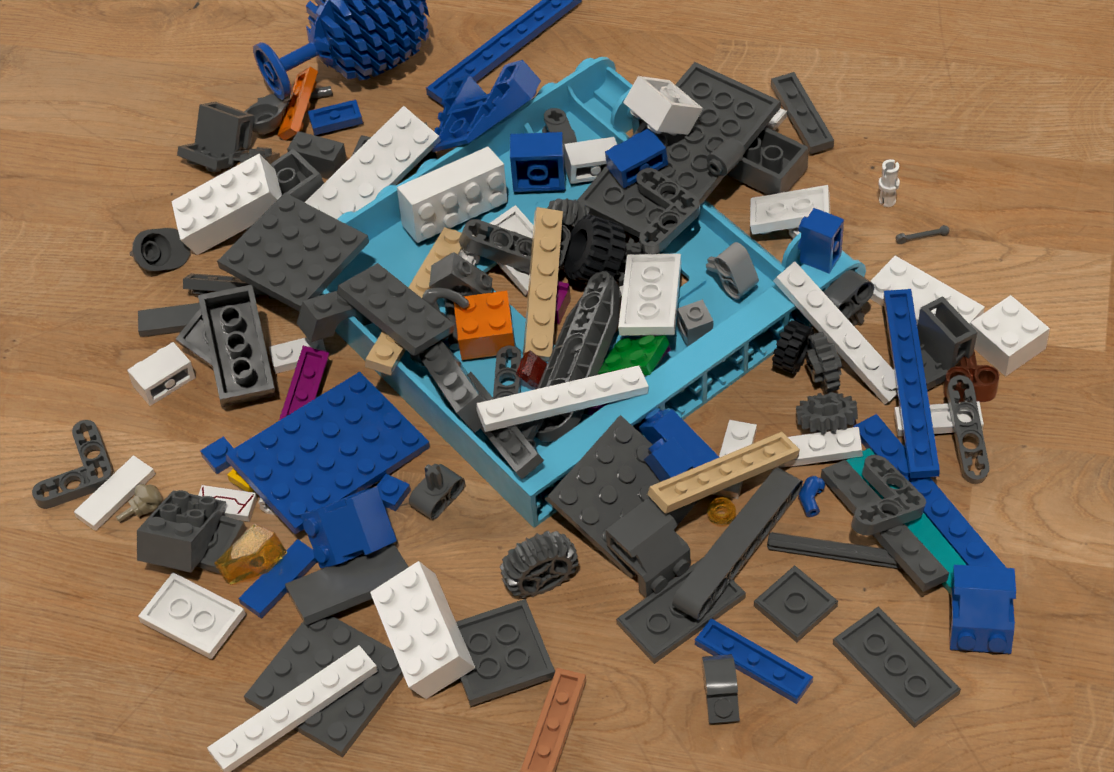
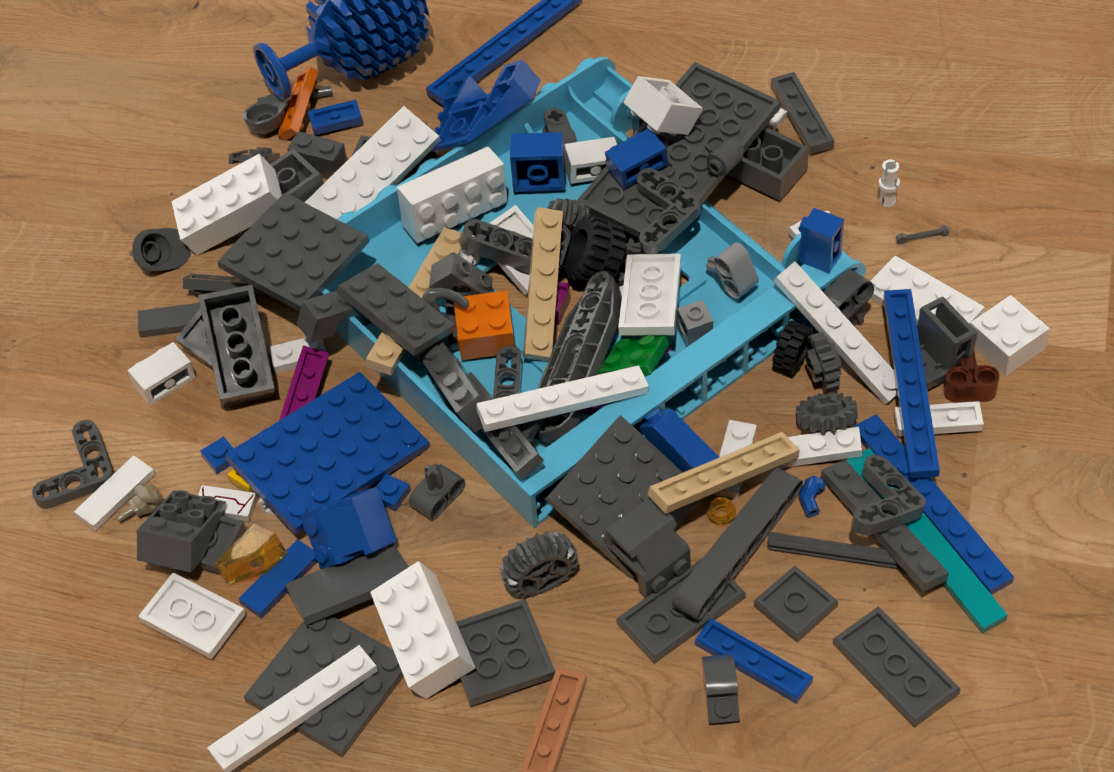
dark grey piece [177,102,255,172] -> none
clear red tile [516,350,547,390] -> none
blue brick [644,436,695,482] -> none
white plate [750,185,831,235] -> none
dark grey beam [946,375,989,484] -> none
blue piece [950,564,1016,654] -> none

